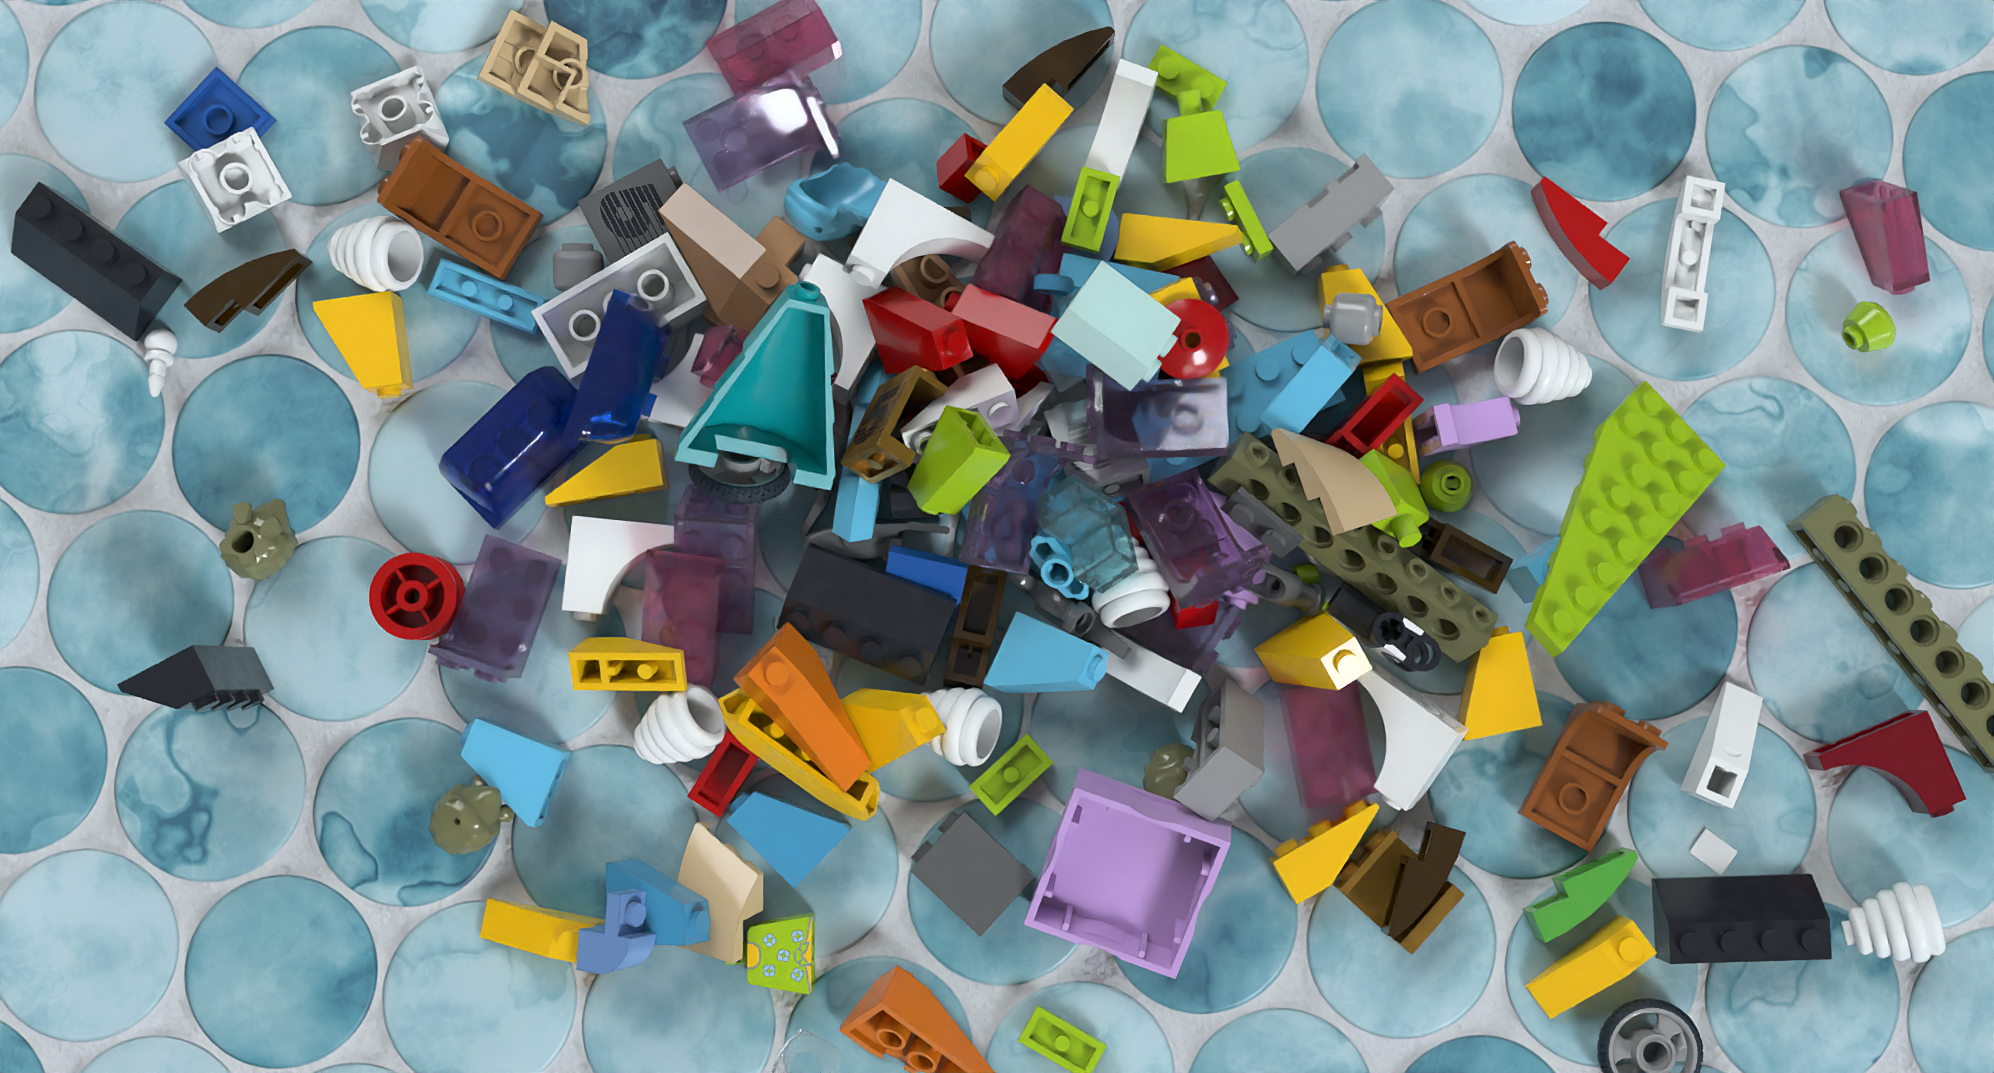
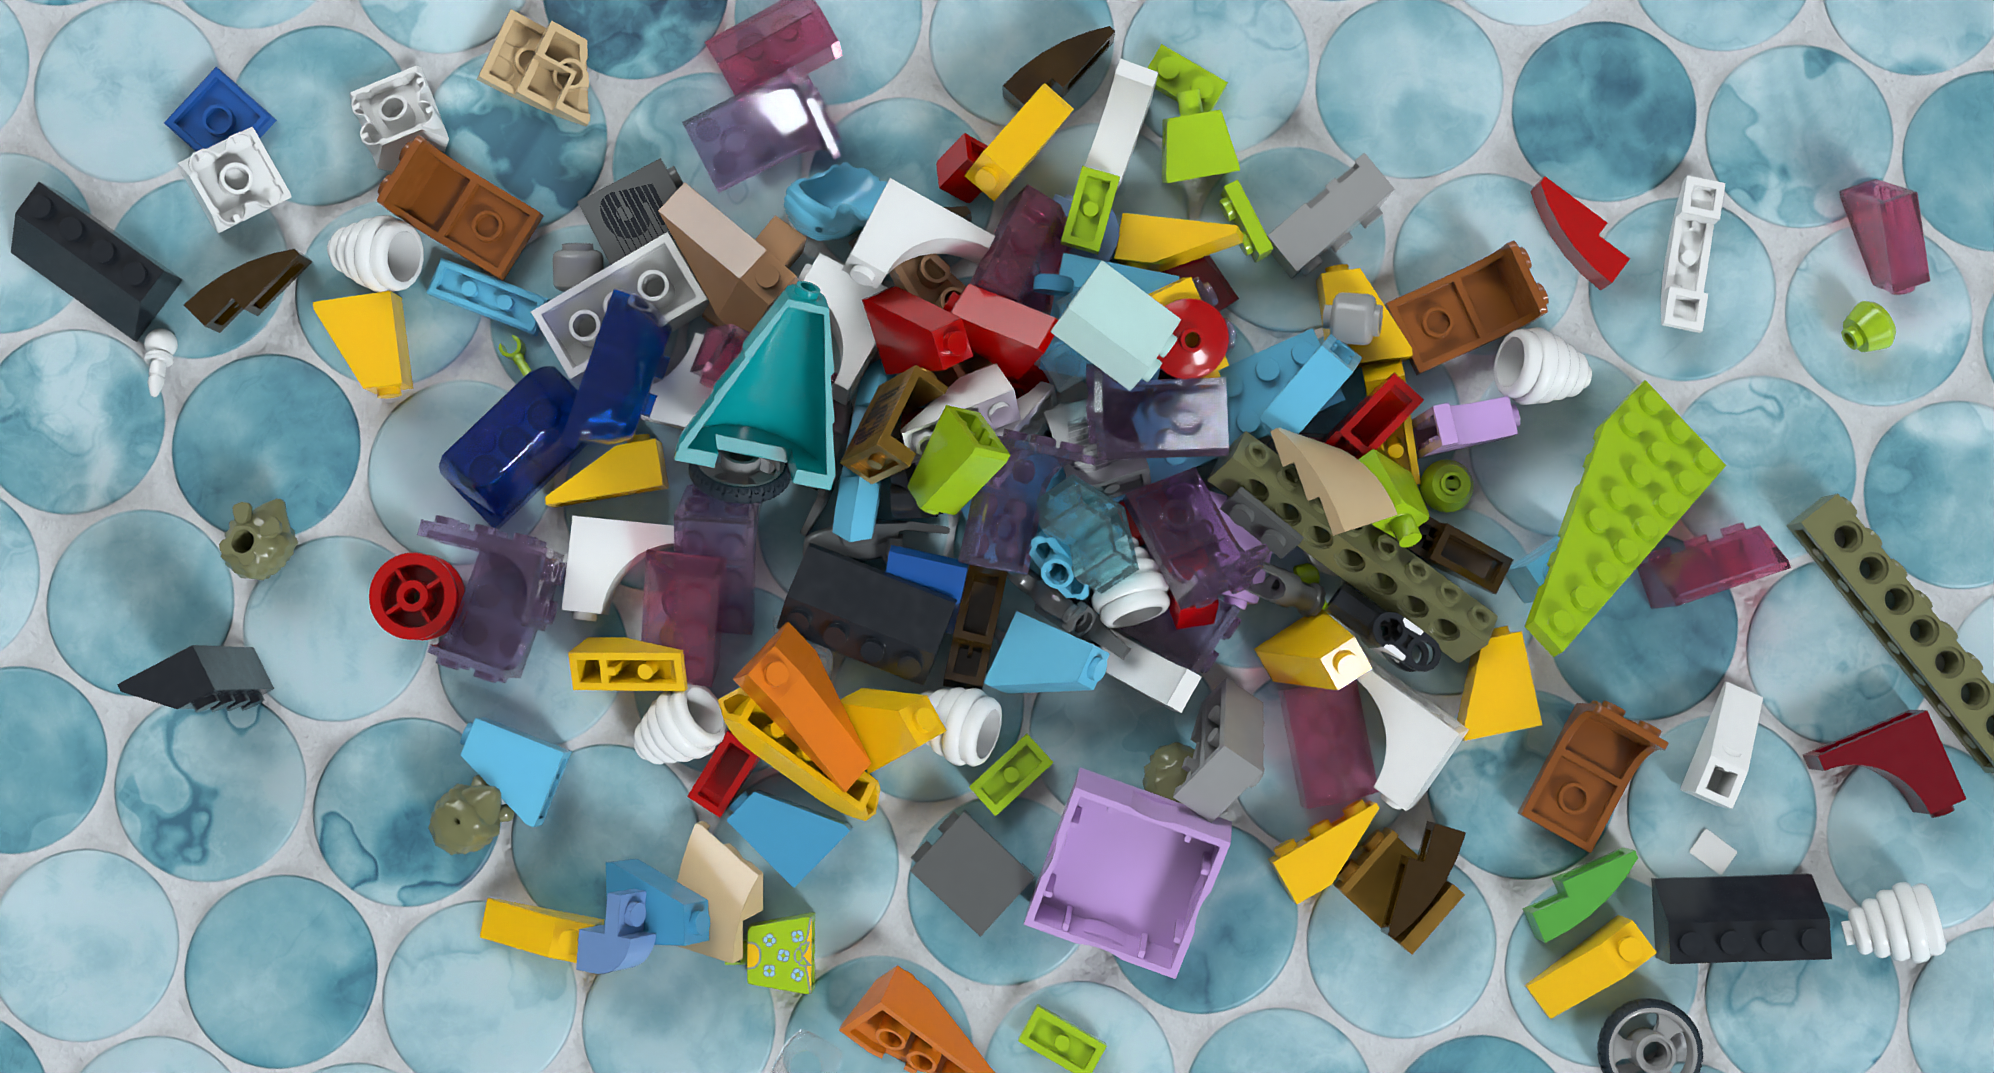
none -> clear purple bracket [417,515,567,631]
none -> lime hand [498,335,536,384]

